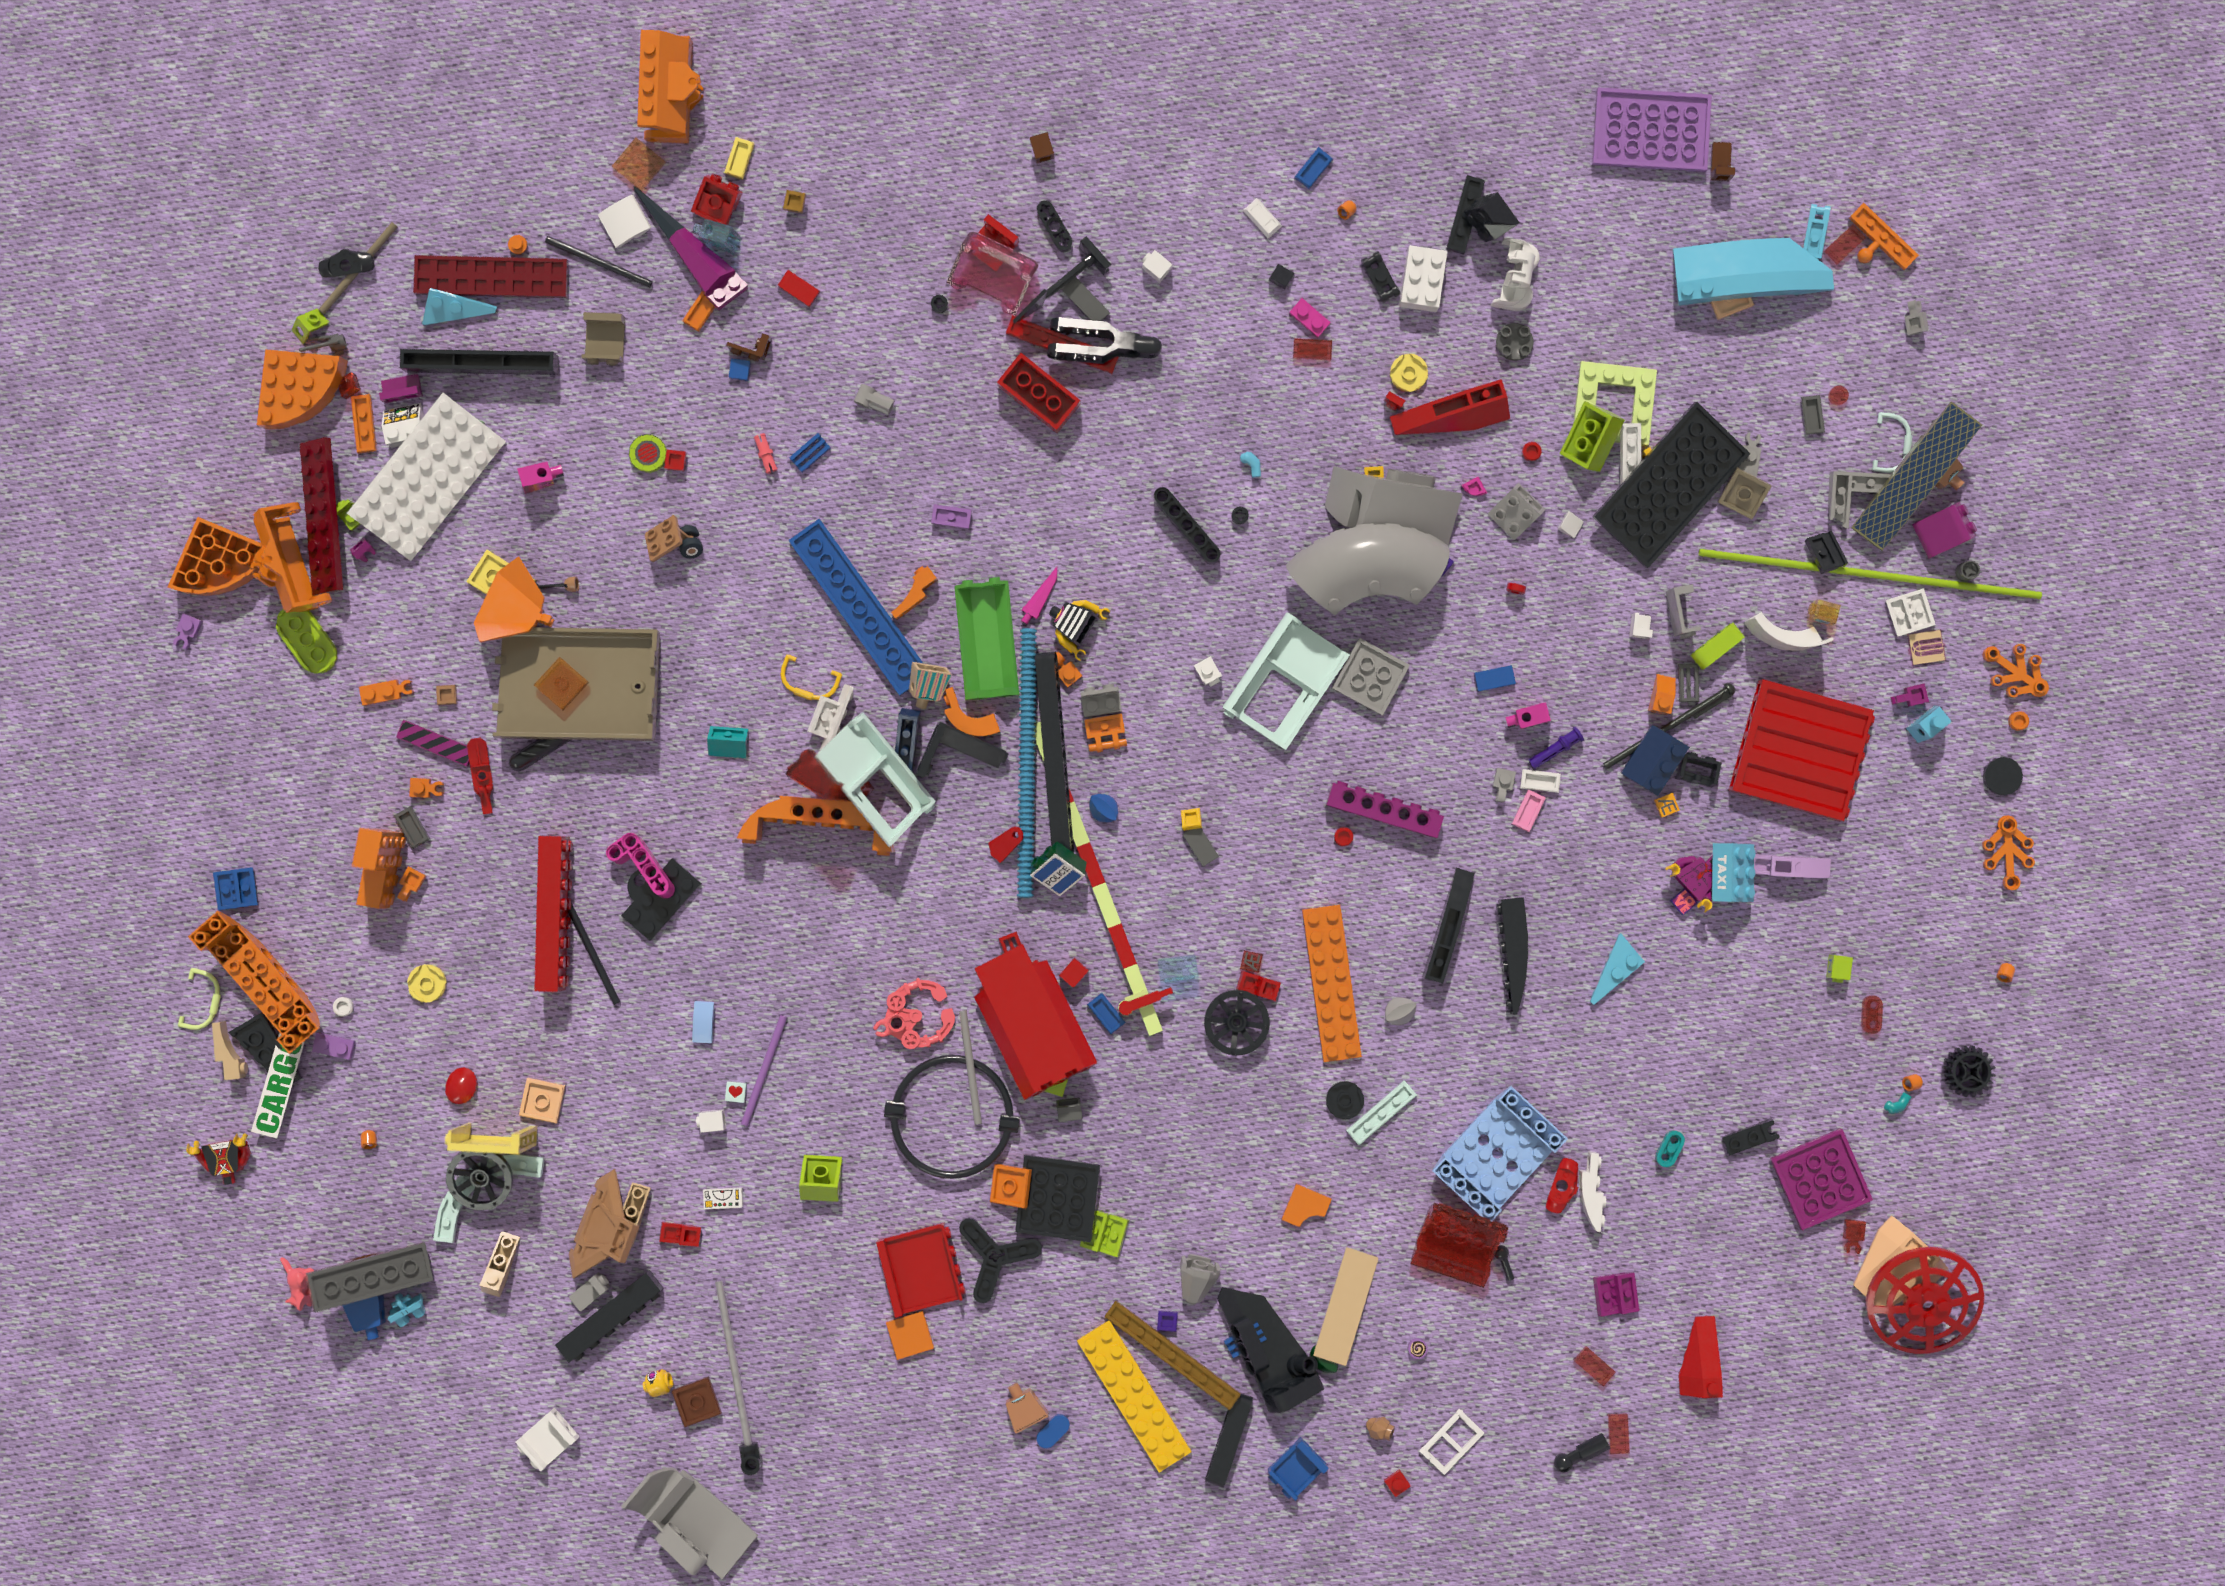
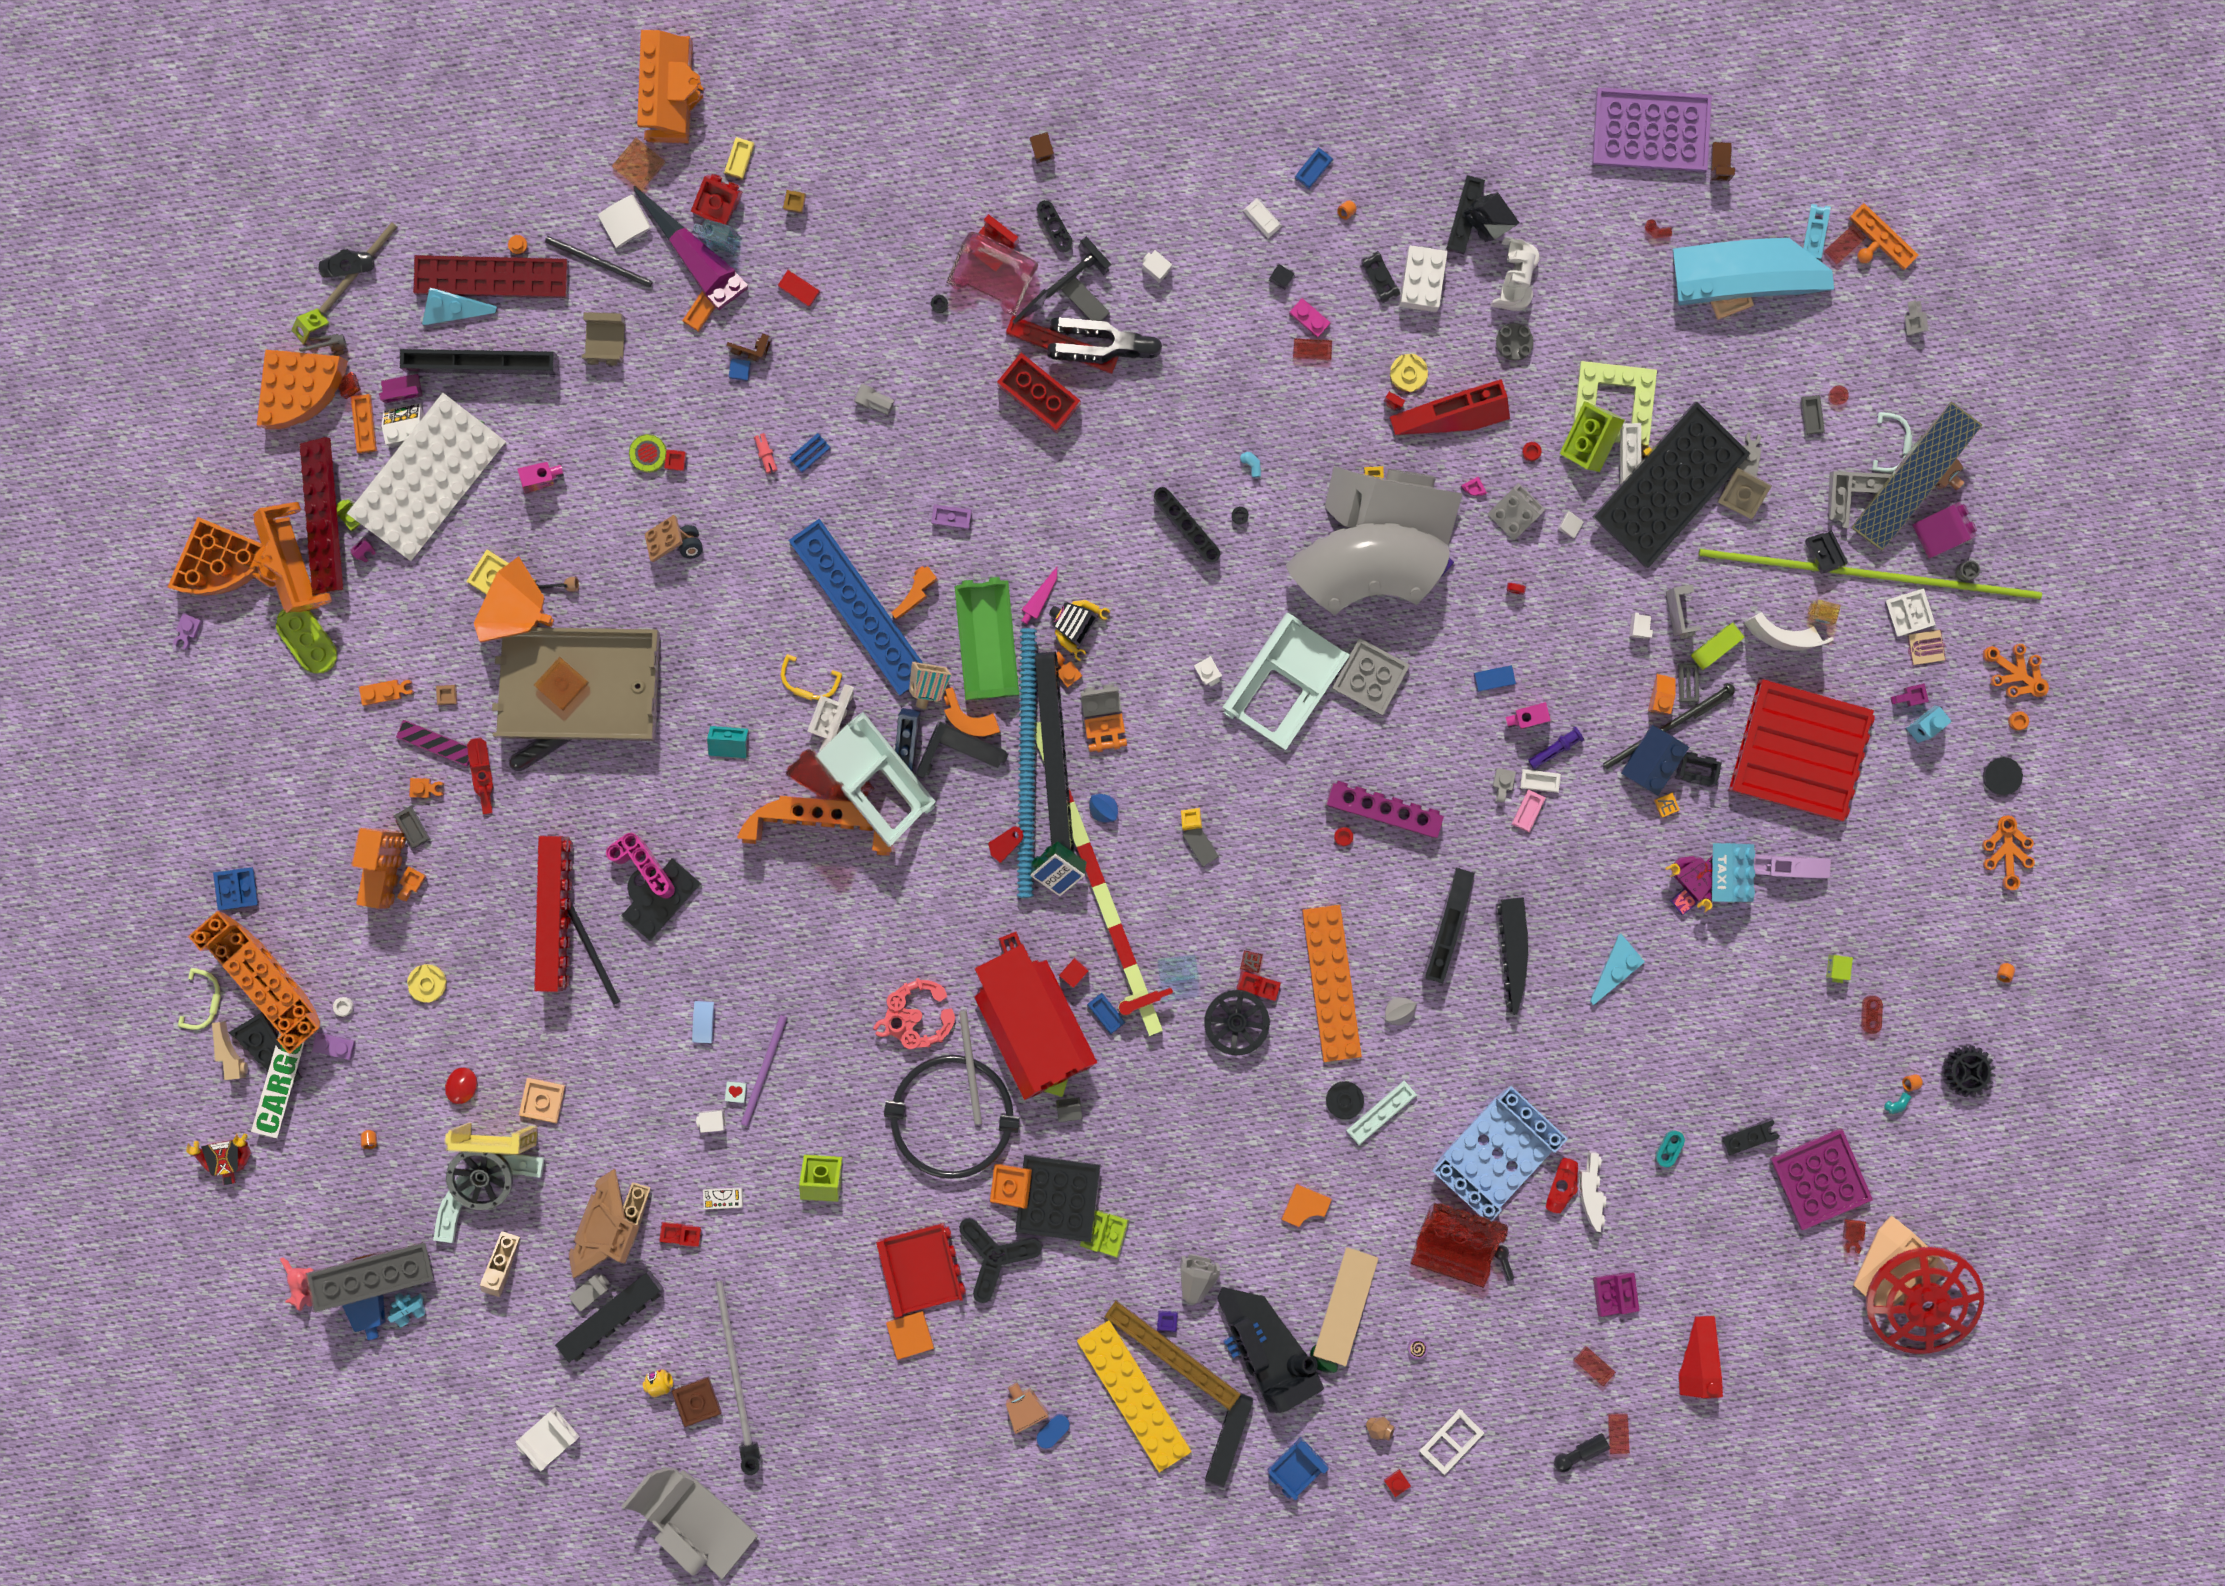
none -> clear red arm [1645,219,1672,239]

